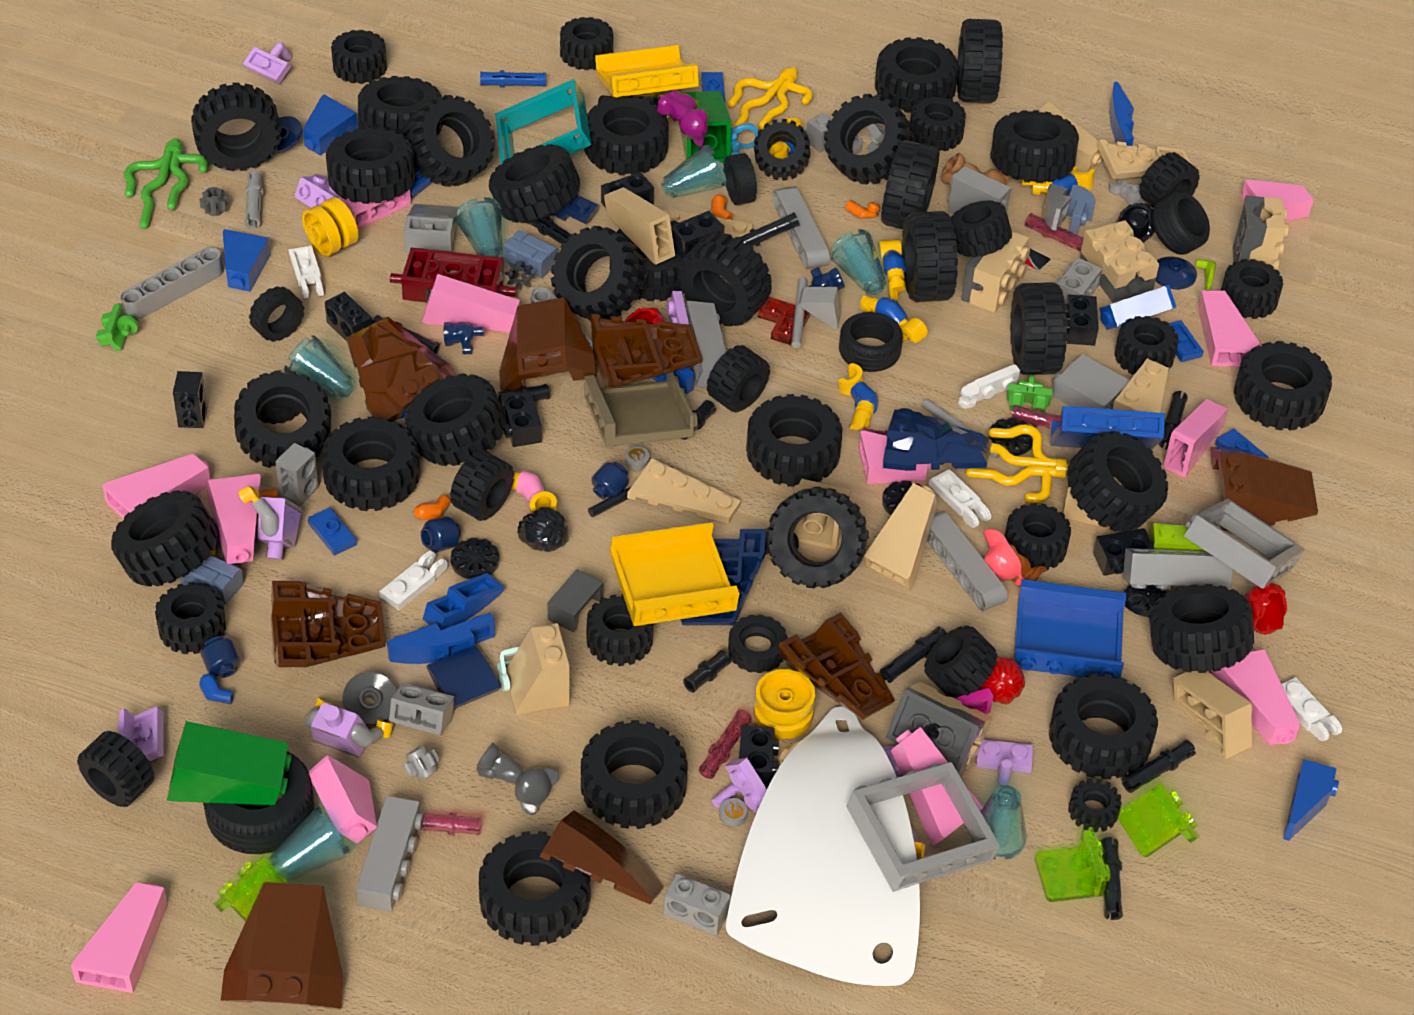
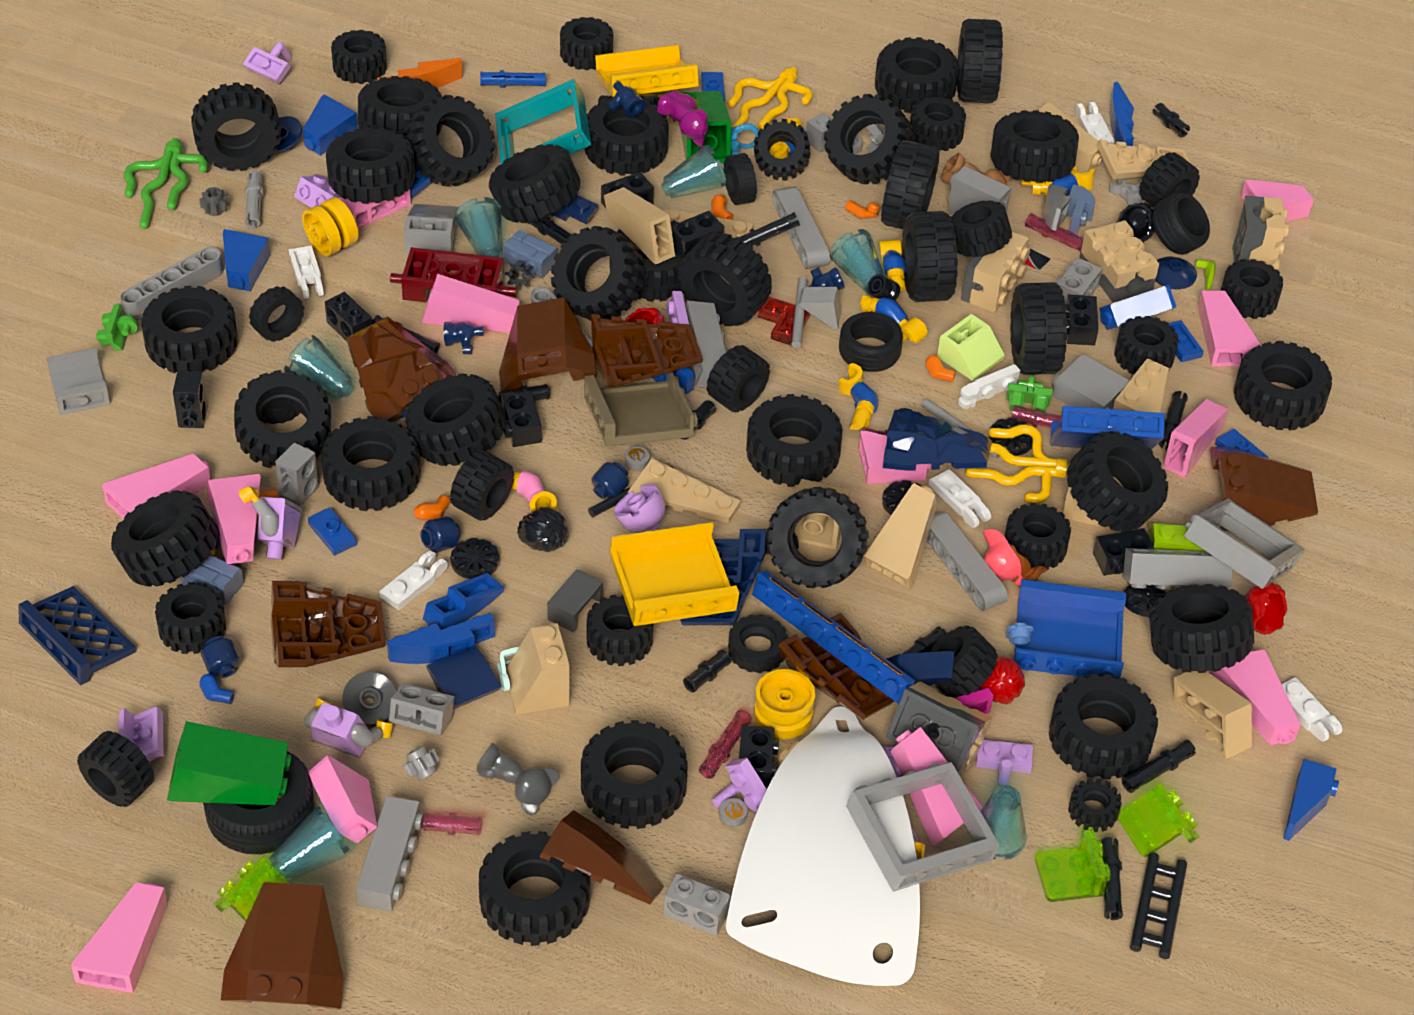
none -> dark blue fence [18,586,136,686]
none -> light grey panel [47,348,110,415]
none -> black tyre [141,285,238,374]
none -> orange slope [377,58,462,88]
none -> dark blue piece [608,81,645,117]
none -> lavender cylinder [614,484,666,533]
none -> blue plate [752,571,915,704]
none -> black wheel [867,274,900,300]
none -> dark blue slope [886,651,954,686]
none -> orange arm [926,355,956,382]
none -> yellowish green slope [937,314,1005,381]
none -> medium blue plate [1005,623,1034,645]
none -> white hinge [1075,102,1114,144]
none -> black bar [1130,853,1187,959]
none -> black pin [1153,103,1190,137]

